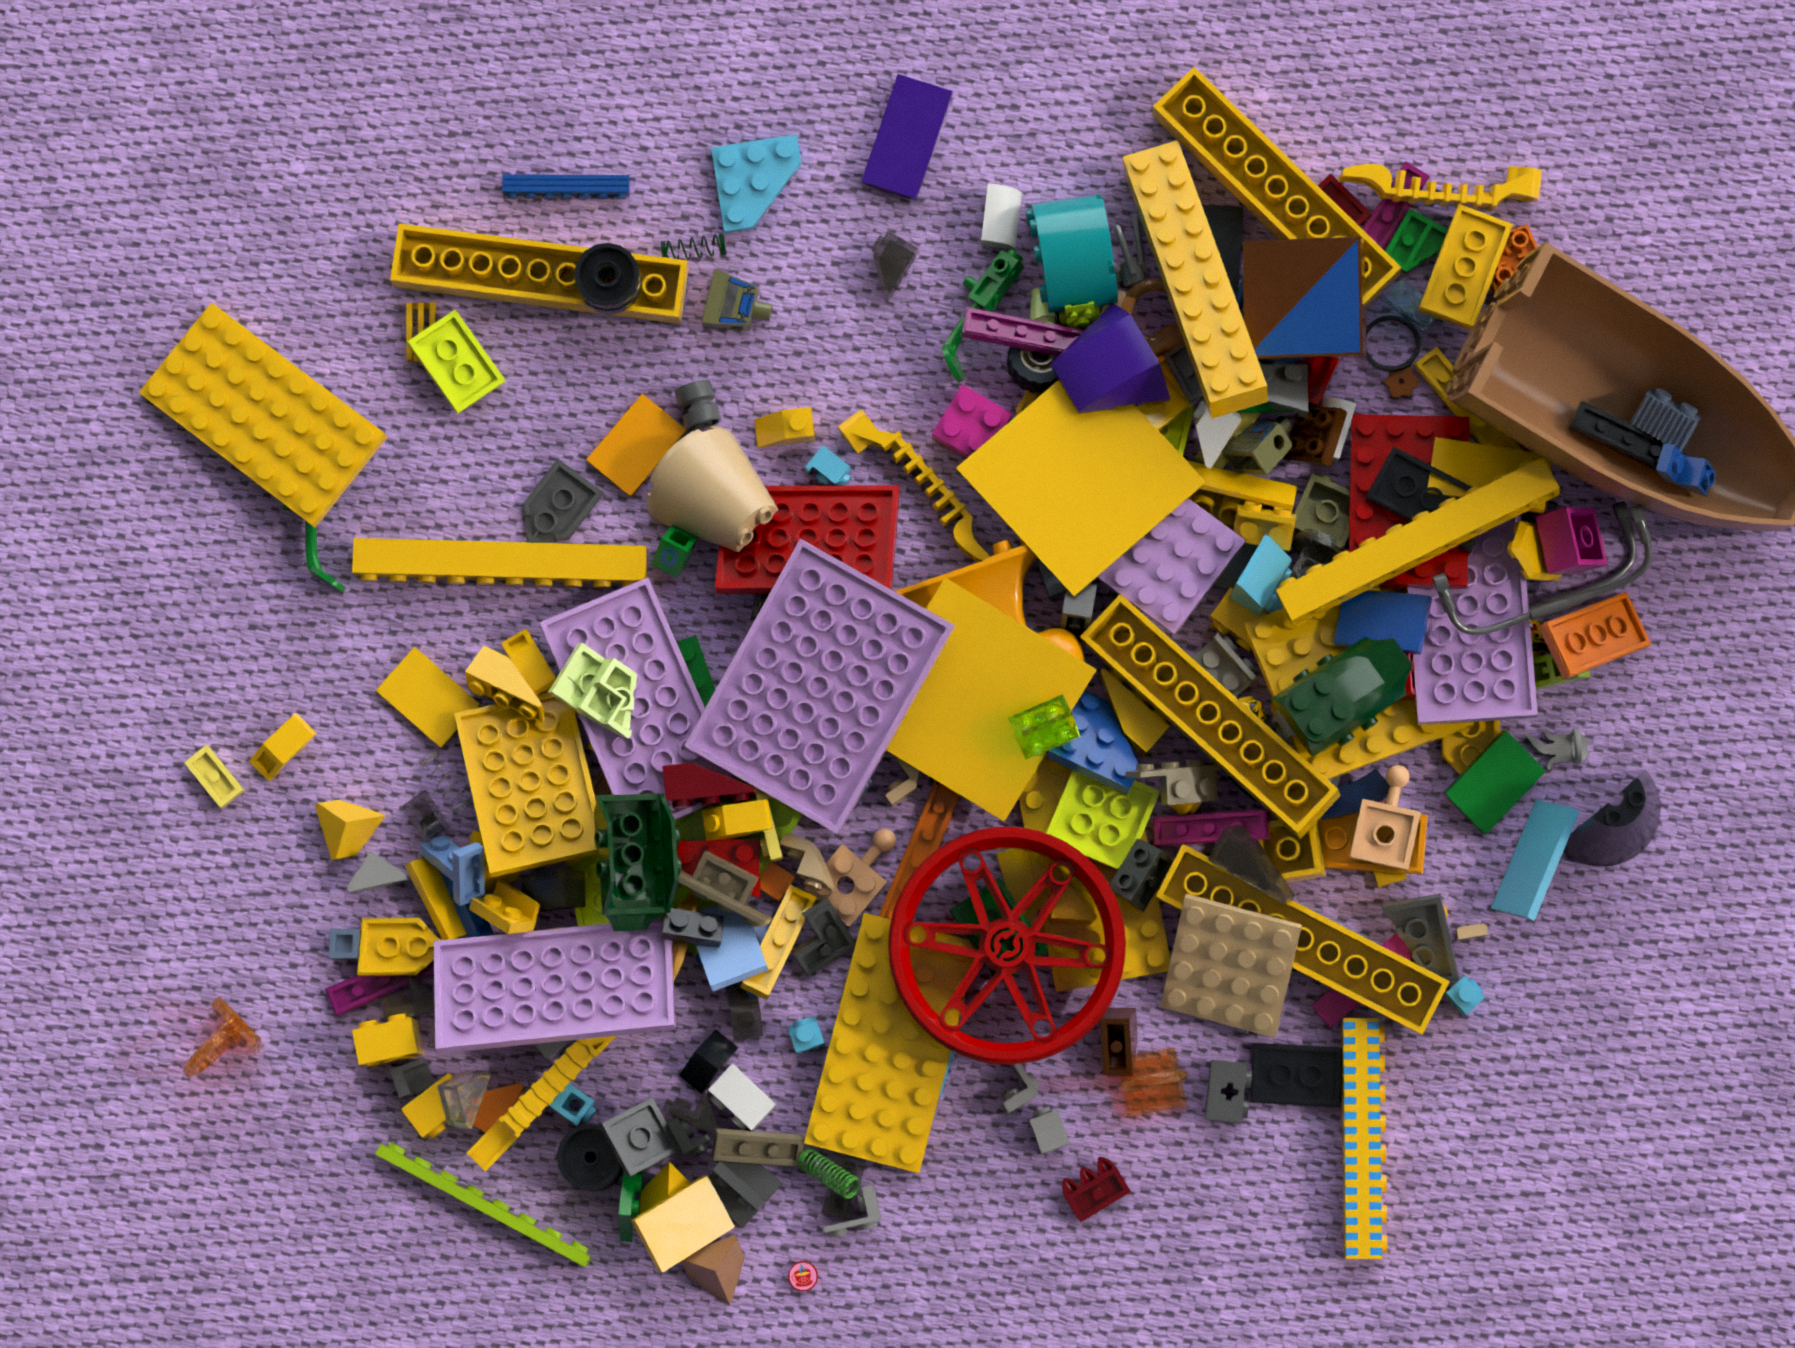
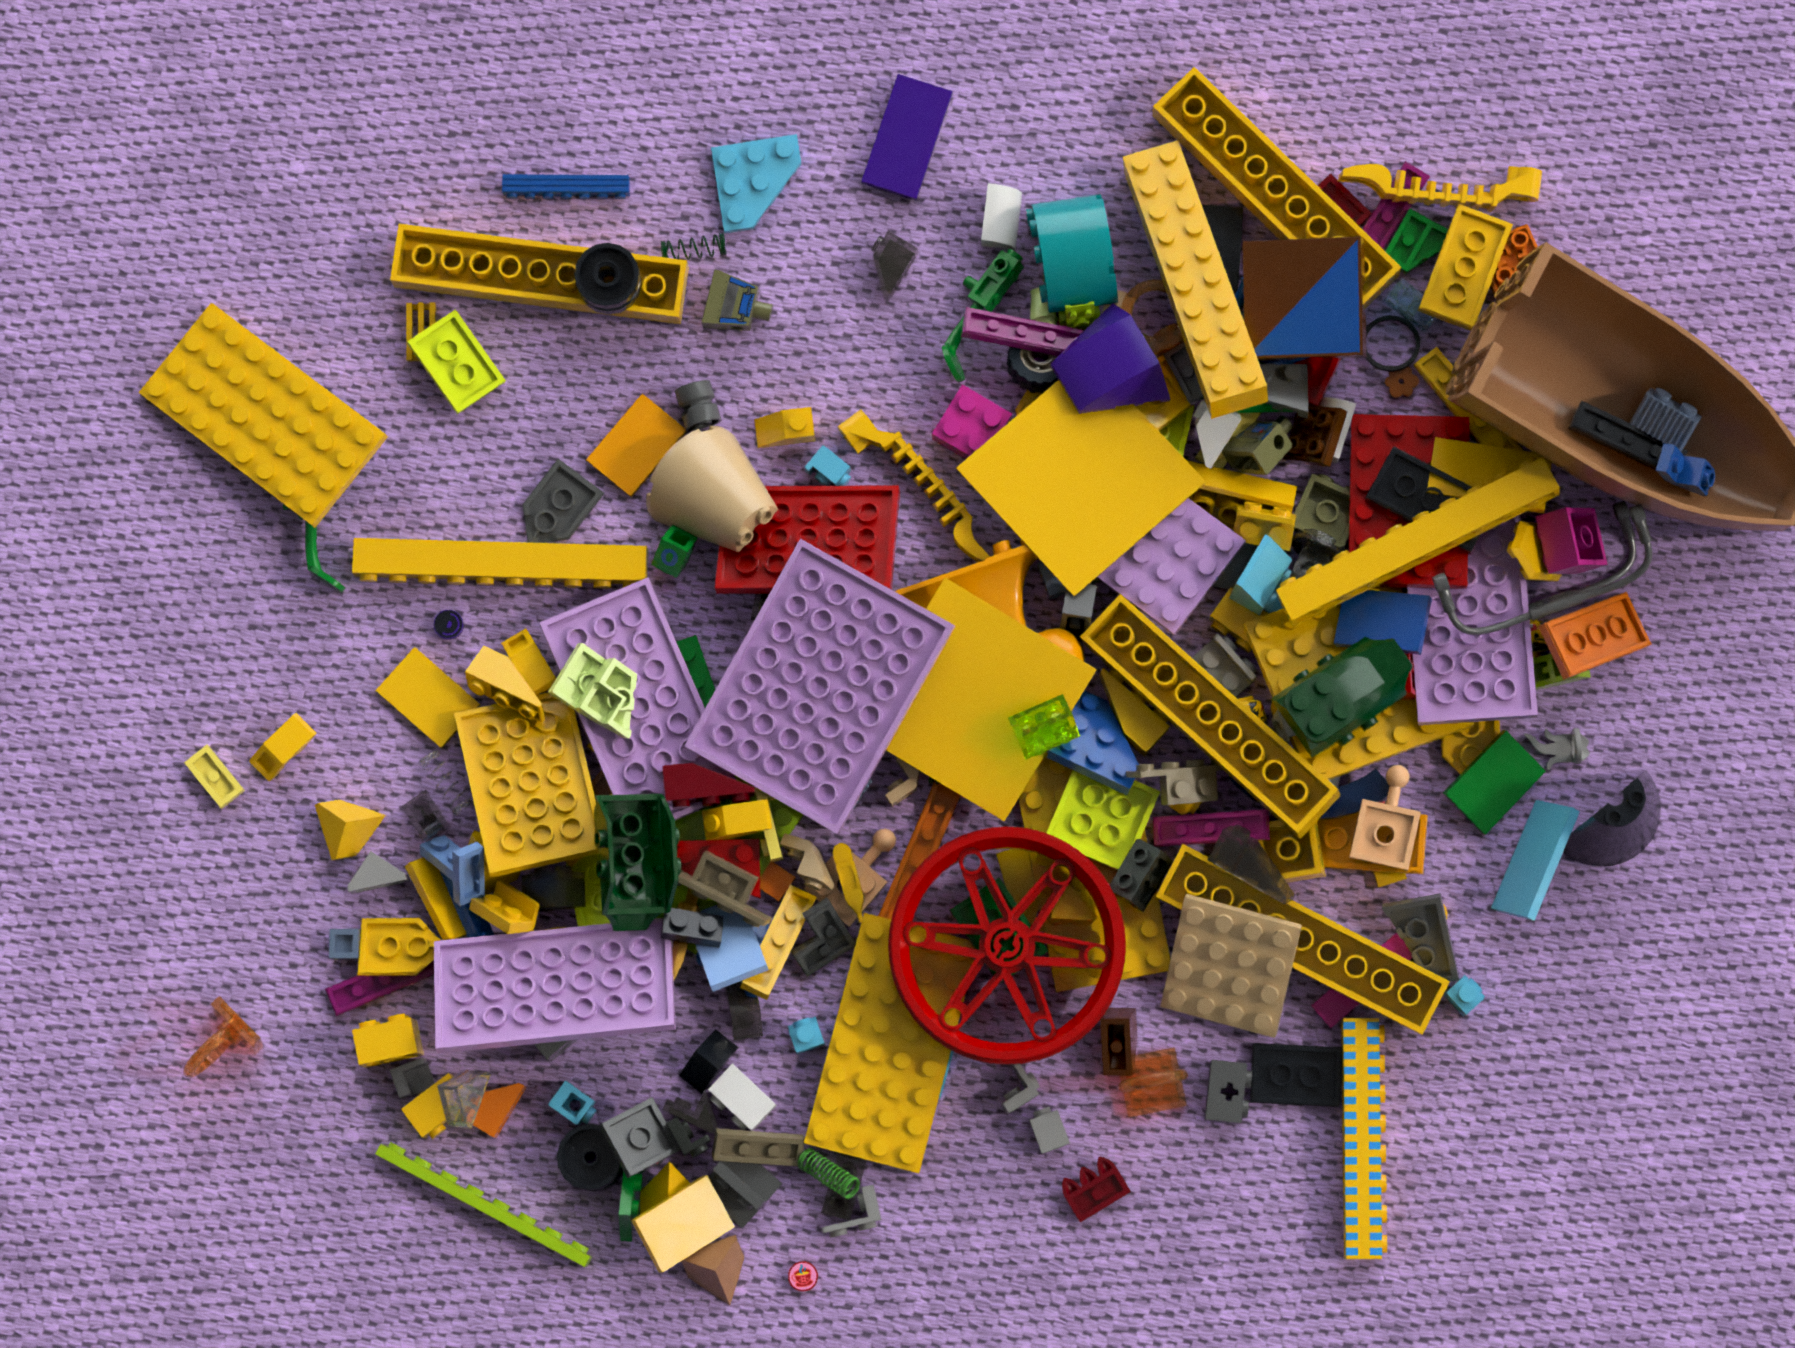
clear smoke slope [382,976,435,1019] -> none
yellow piece [467,1036,617,1172] -> none
light grey plant [1113,216,1148,288] -> none
tan tile [1454,923,1488,941] -> none
none -> black tile [434,610,464,640]
none -> yellow piece [833,843,864,923]

